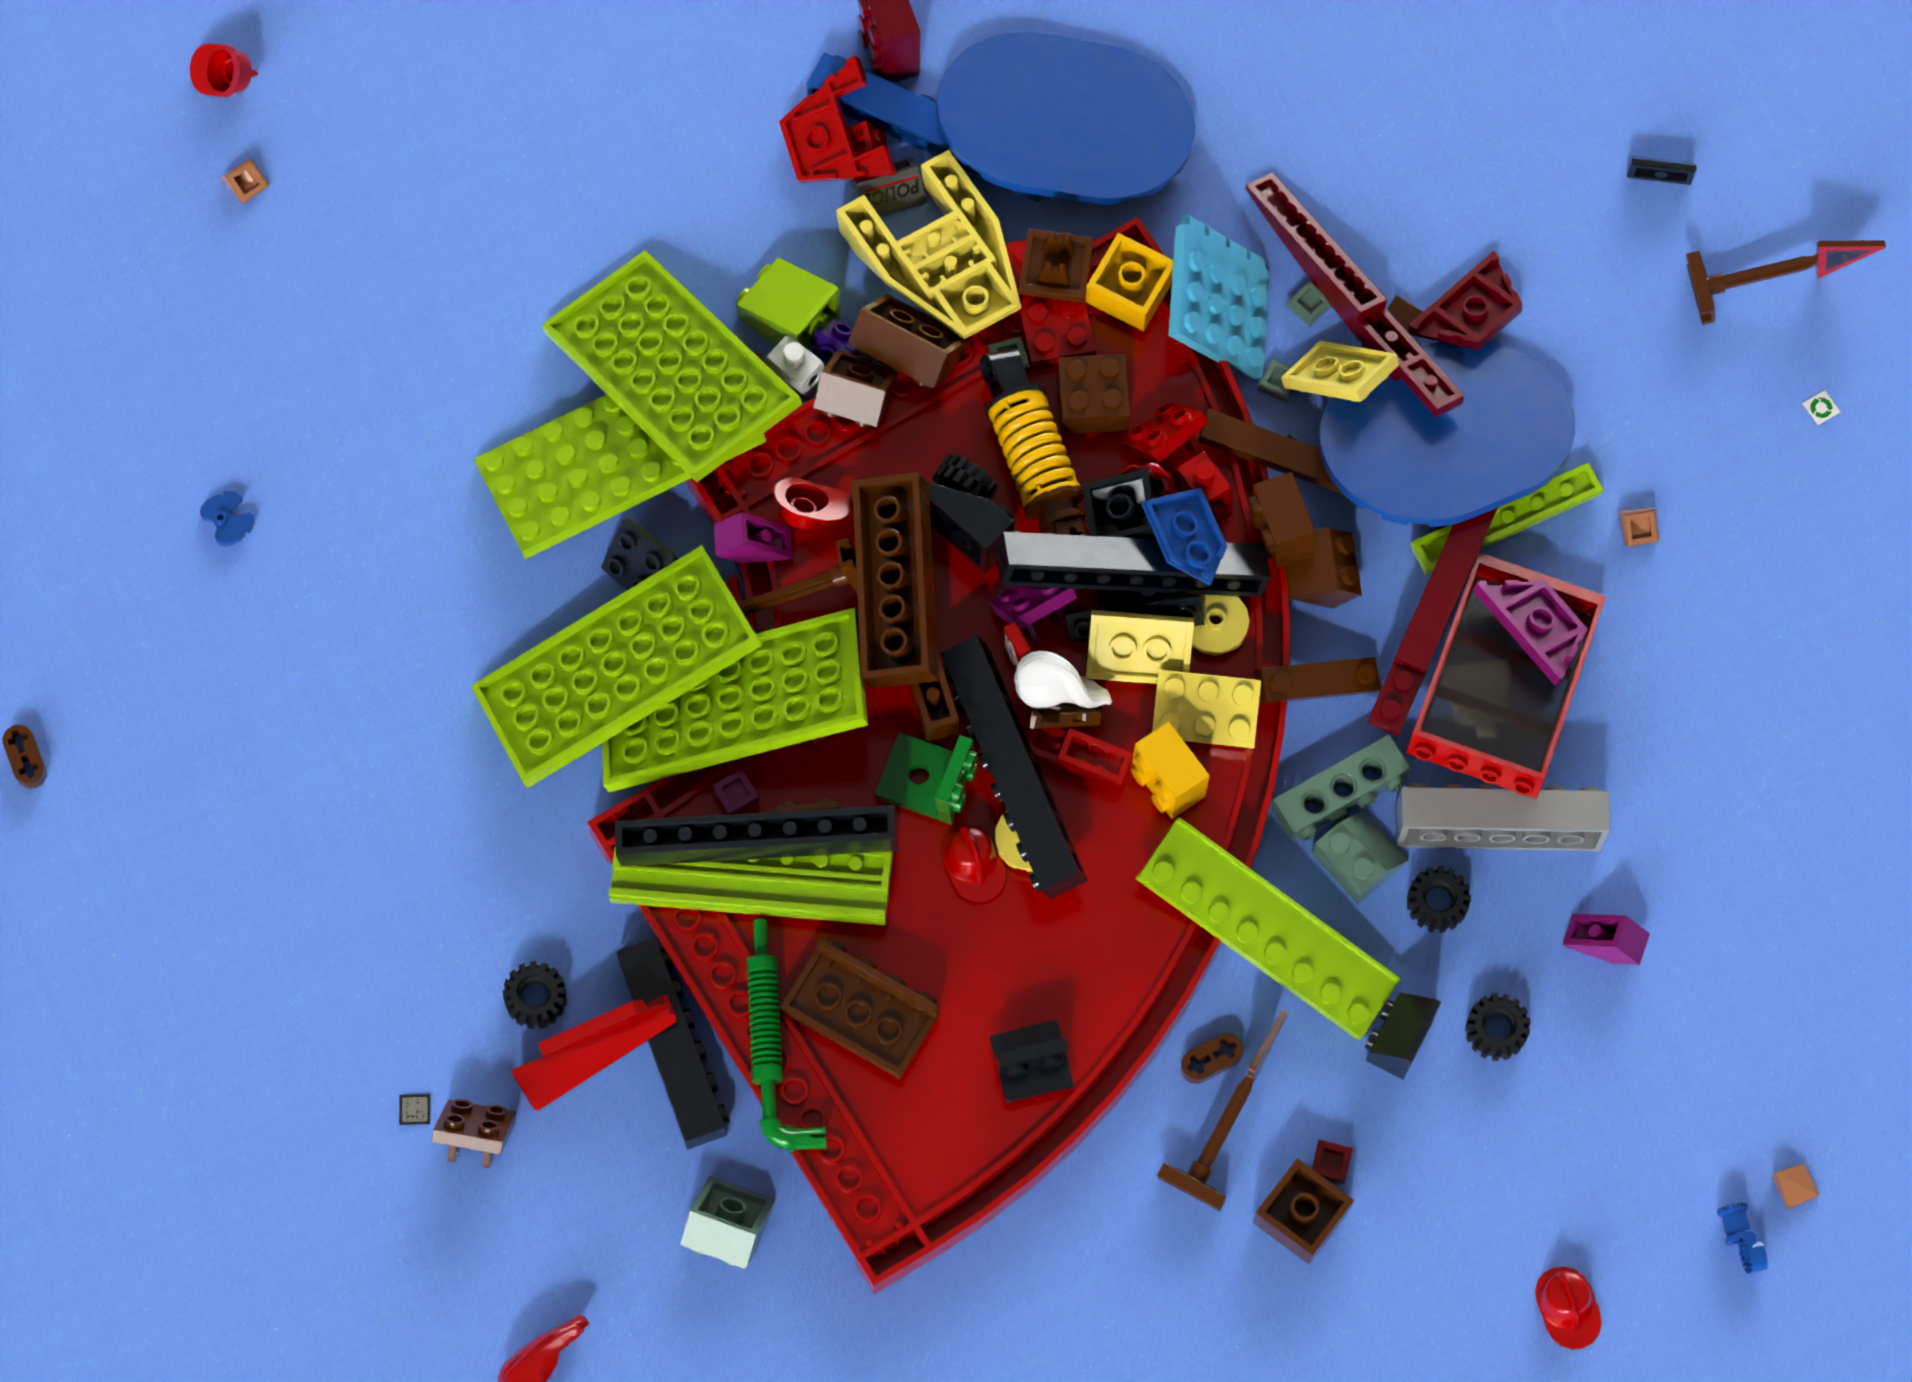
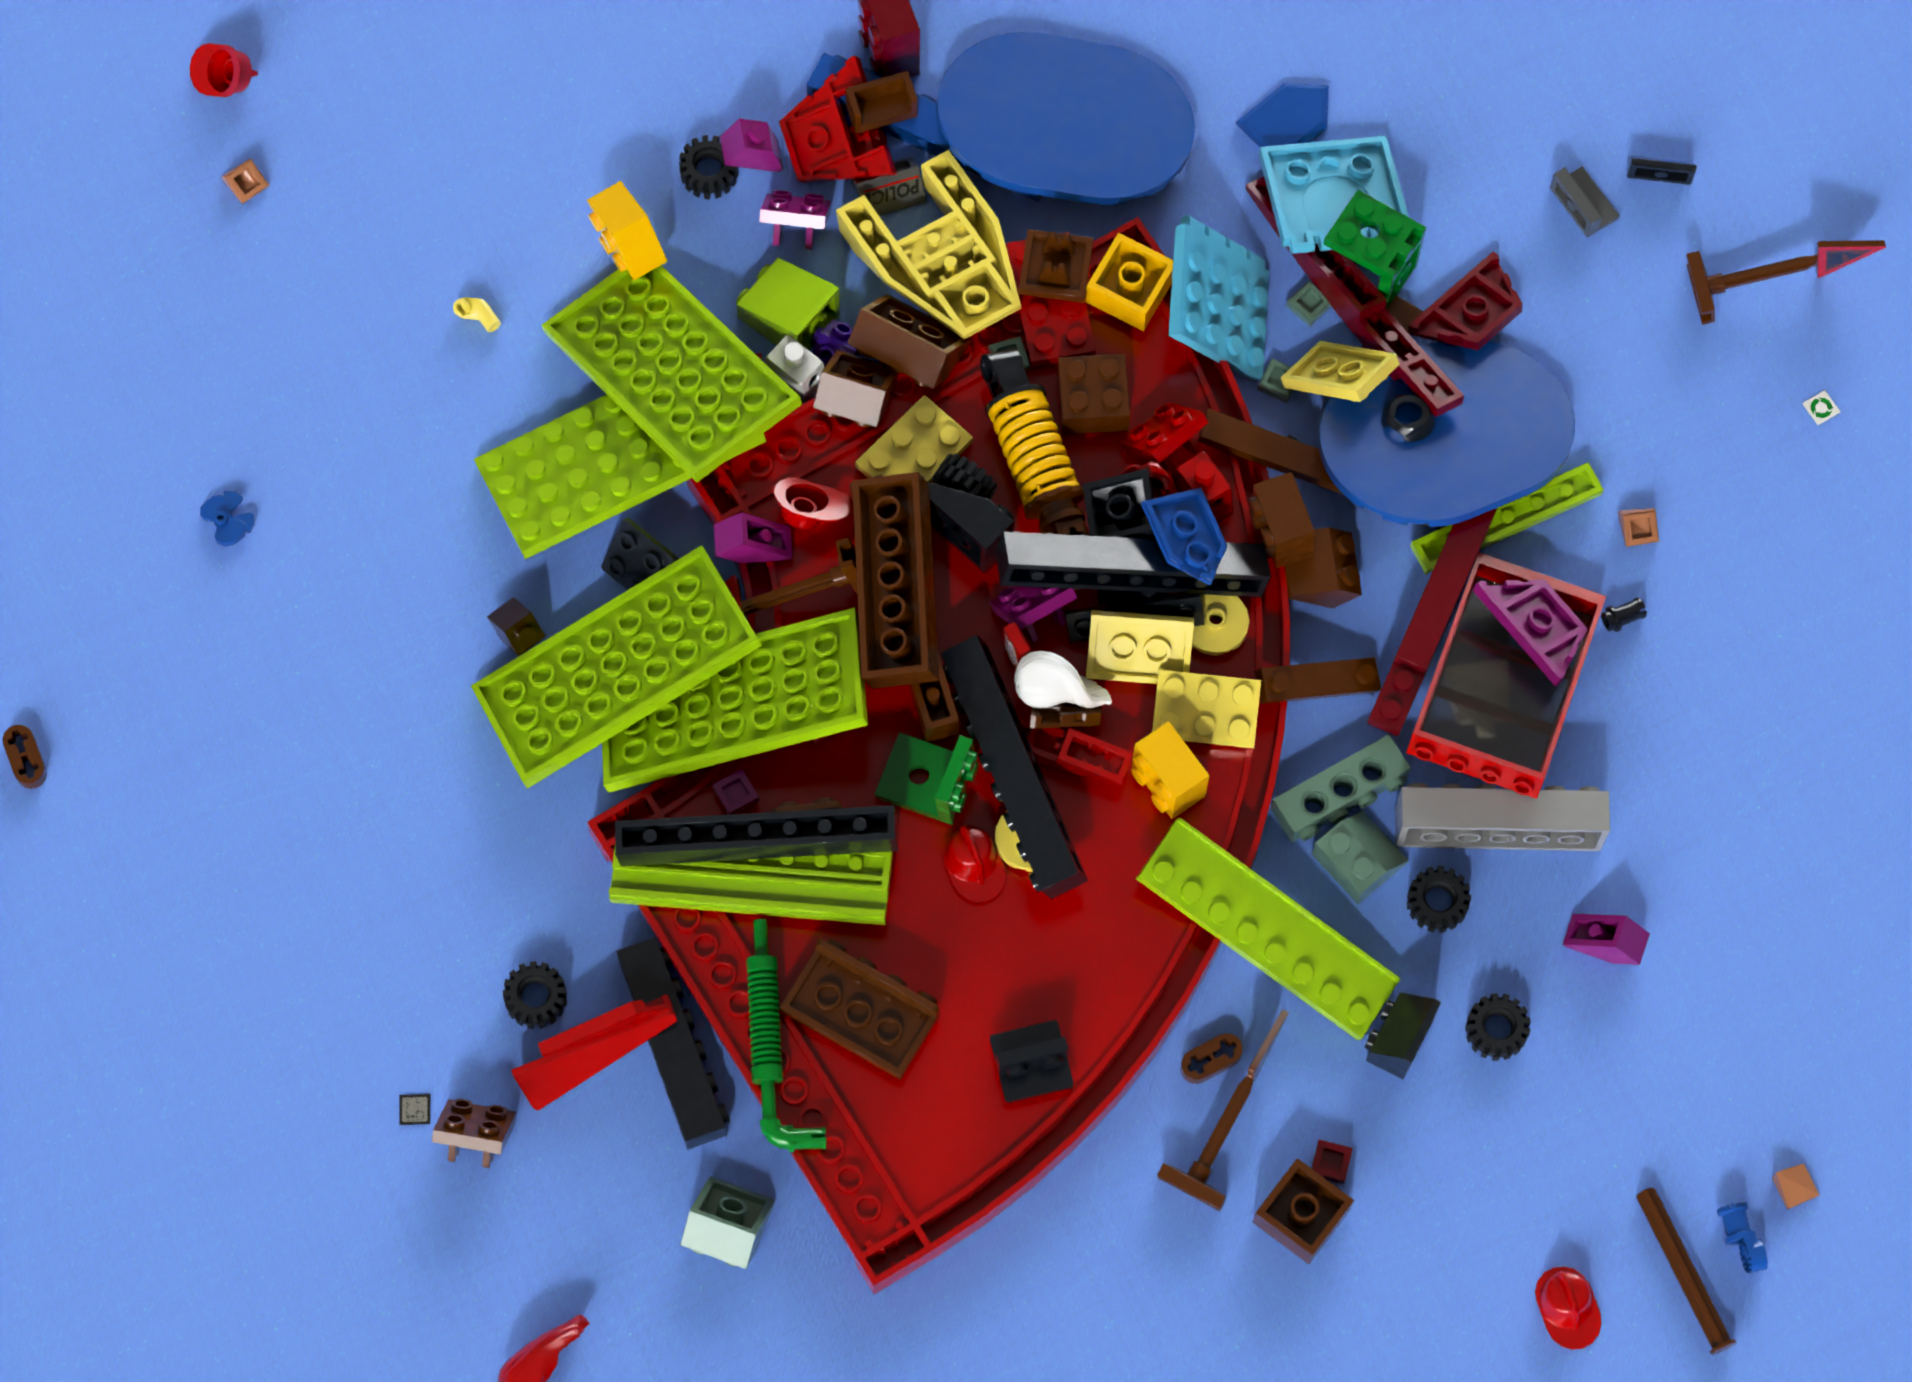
none -> light yellow arm [453,297,501,332]
none -> dark brown brick [487,597,546,656]
none -> yellow brick [587,181,667,280]
none -> black tyre [679,135,739,199]
none -> magenta slope [720,118,783,172]
none -> magenta plate [759,190,832,250]
none -> reddish brown panel [845,71,918,134]
none -> light yellow plate [855,395,973,483]
none -> blue tile [1236,83,1329,148]
none -> medium azure hinge [1259,136,1409,254]
none -> green bracket [1323,190,1426,309]
none -> black piece [1382,394,1435,442]
none -> dark grey panel [1550,166,1620,237]
none -> black pin [1601,597,1647,632]
none -> reddish brown axle [1637,1187,1737,1355]

